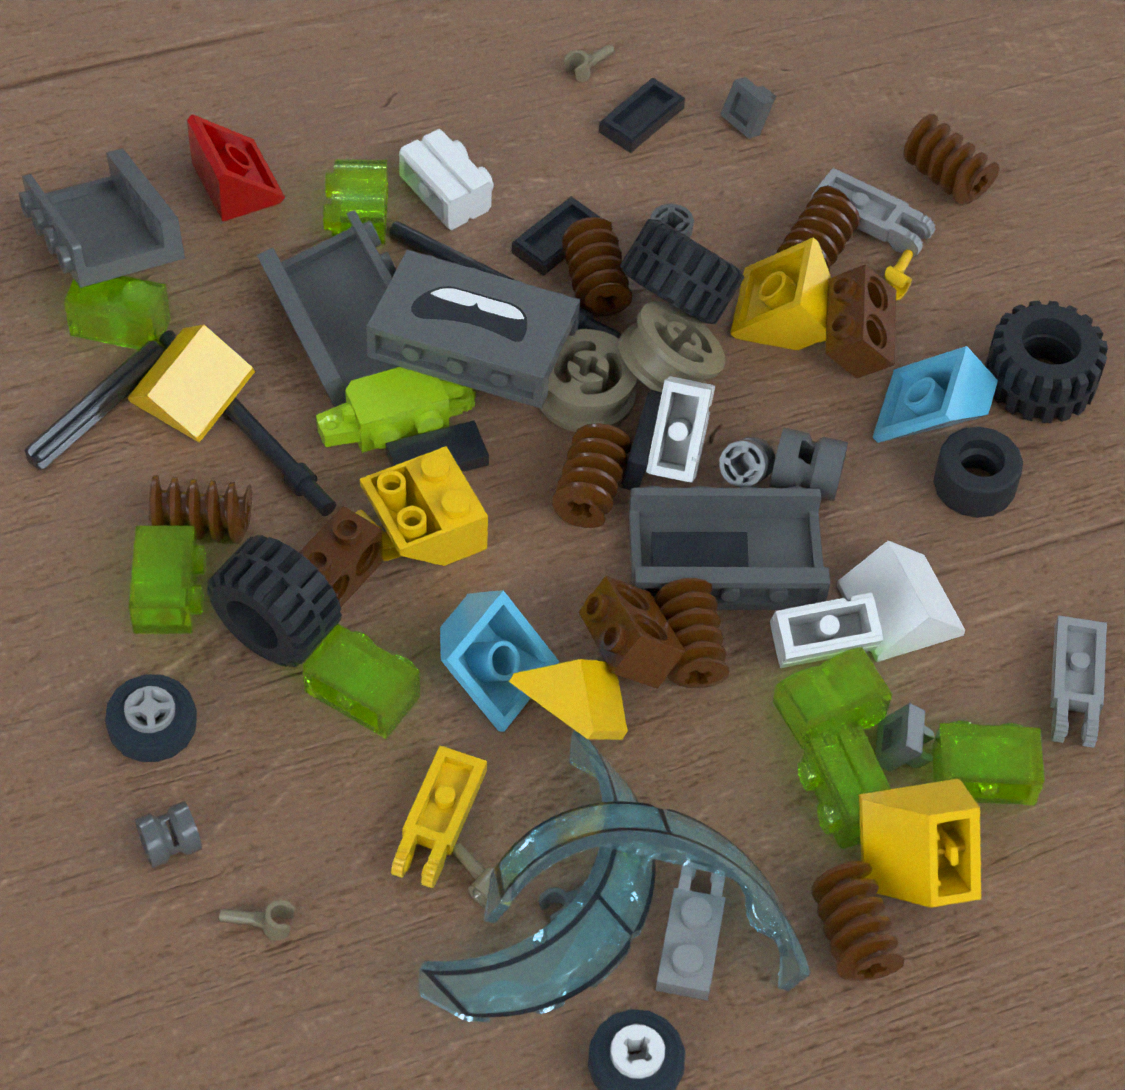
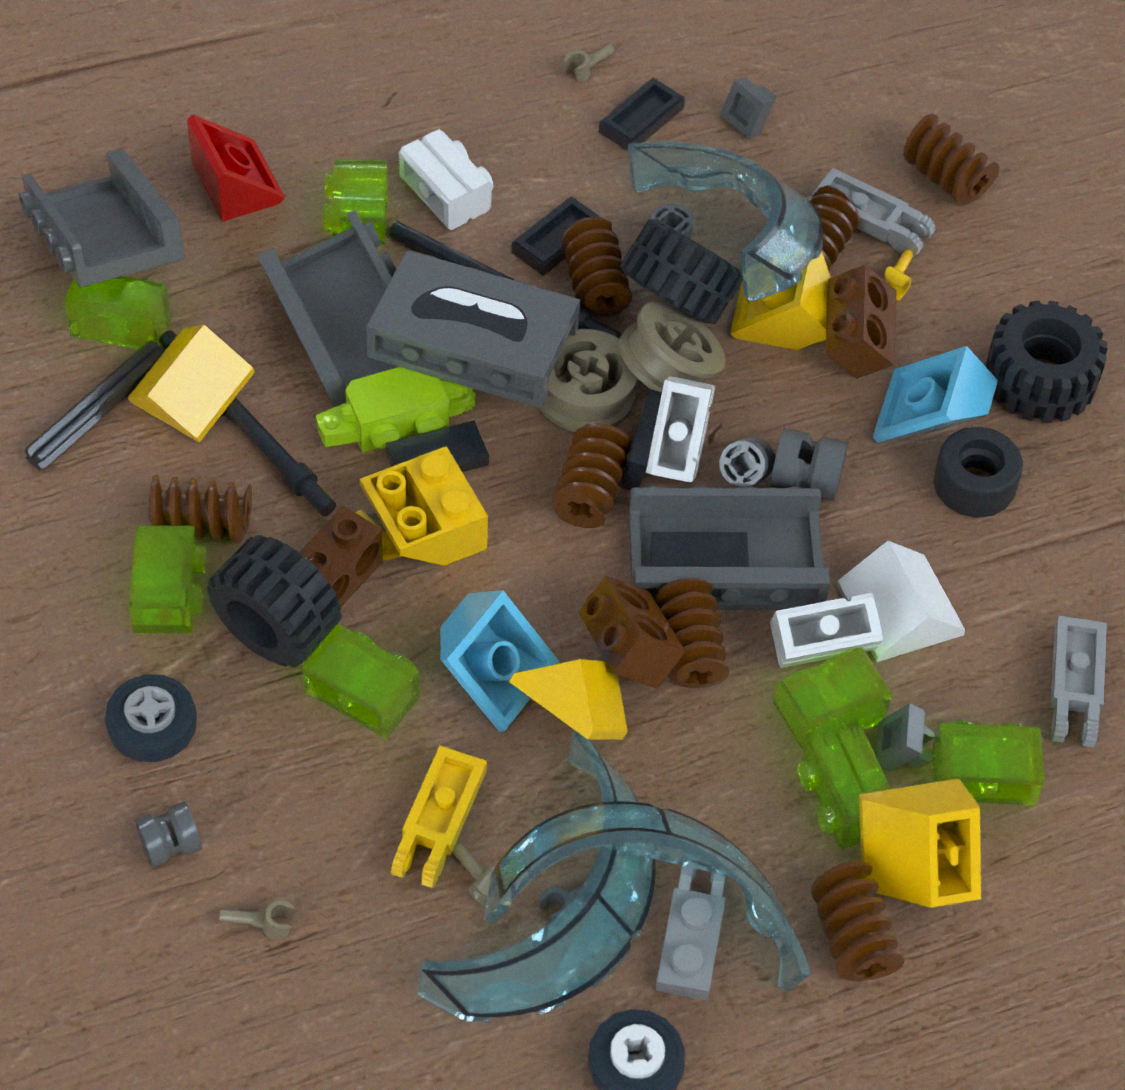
none -> clear light blue windscreen [628,142,823,301]

